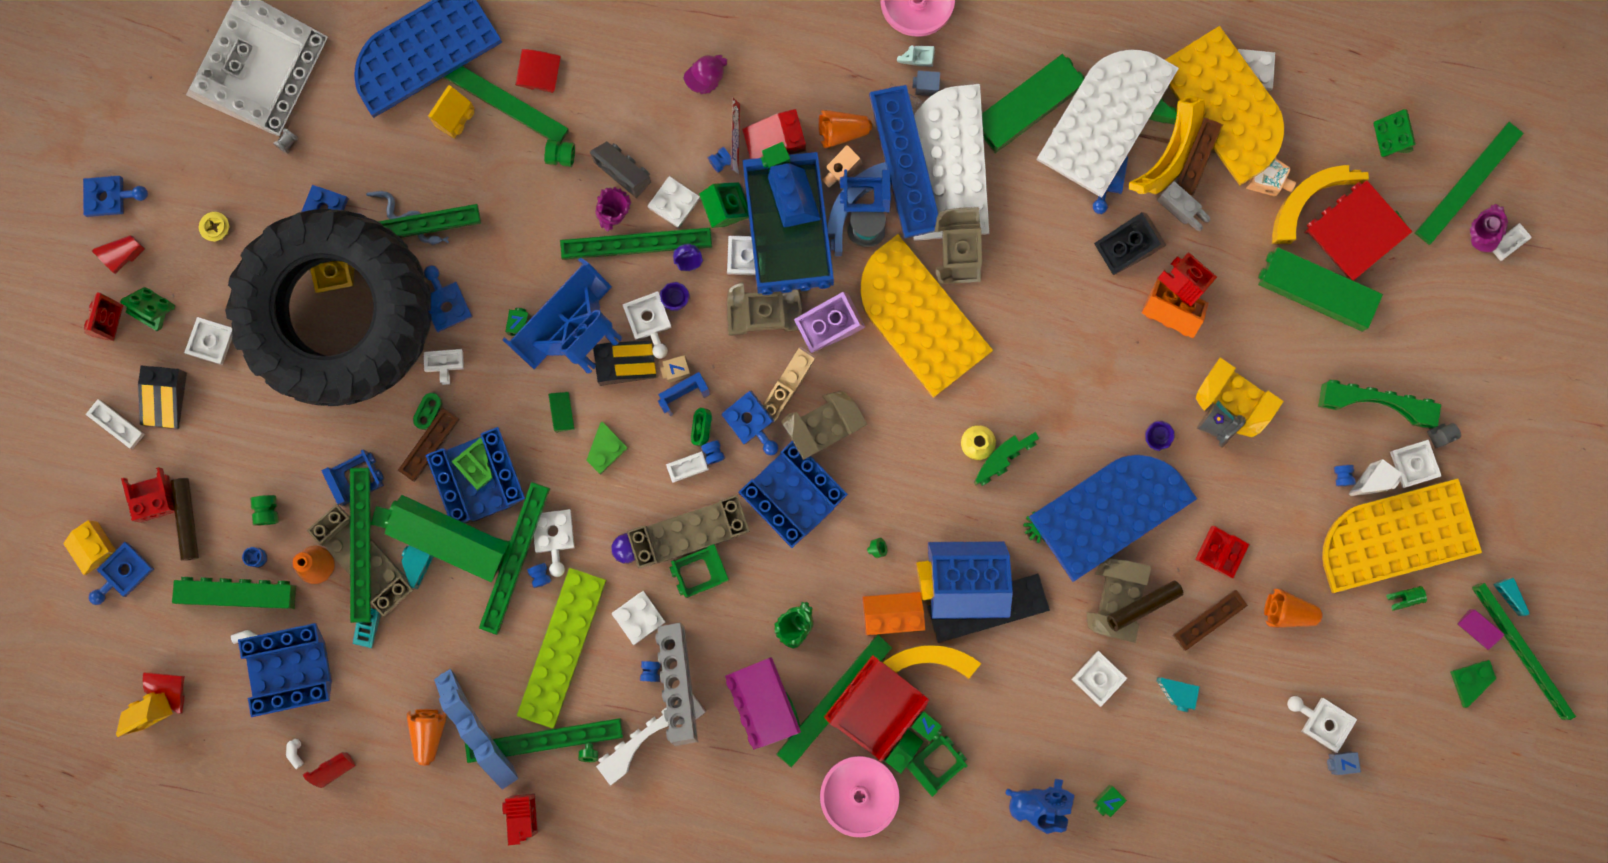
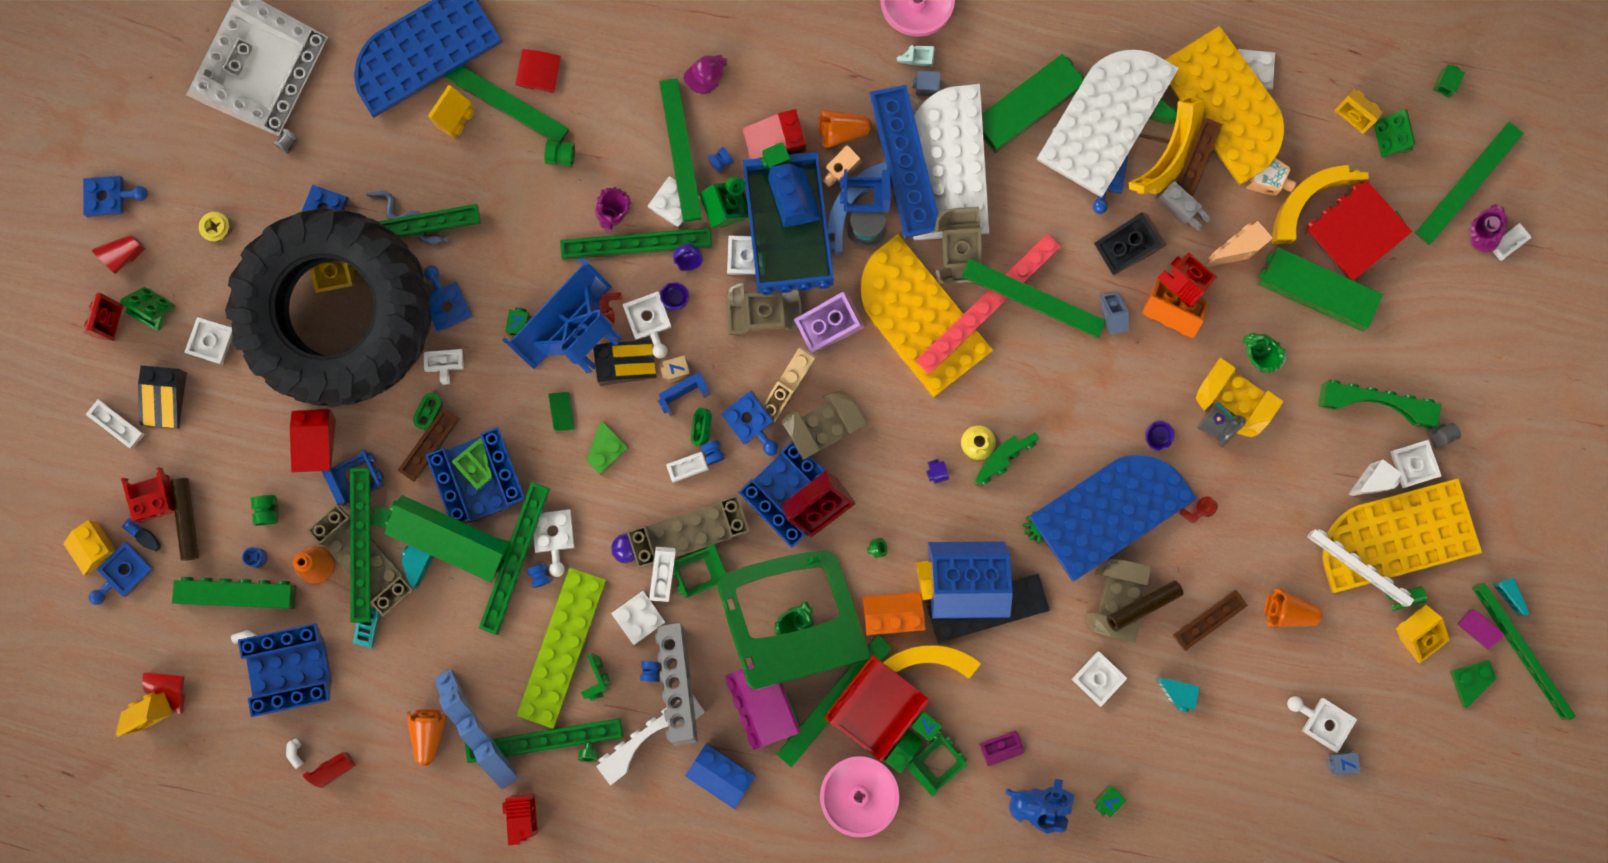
dark grey slope [590,141,651,199] -> none
sticker [731,98,740,174] -> none
red slope [1195,526,1250,579] -> none
blue wheel [1334,465,1356,486] -> none
none -> black piece [121,518,161,551]
none -> red slope [290,409,336,473]
none -> green bracket [581,653,611,701]
none -> clear red plate [600,292,622,325]
none -> white plate [649,547,675,602]
none -> green tile [659,78,702,222]
none -> blue slope [685,743,756,809]
none -> green door [718,550,869,690]
none -> green tile [725,176,745,196]
none -> dark red slope [782,470,855,537]
none -> coral plate [915,234,1061,375]
none -> dark purple plate [926,459,949,484]
none -> green tile [961,258,1106,338]
none -> magenta slope [979,731,1024,766]
none -> sand blue slope [1100,292,1129,334]
none -> clear red plate [1179,496,1218,523]
none -> light nougat slope [1206,221,1273,267]
none -> green hair [1243,333,1287,374]
none -> white plate [1307,529,1414,607]
none -> yellow slope [1334,88,1383,134]
none -> yellow slope [1396,605,1450,664]
none -> green brick [1432,64,1465,98]

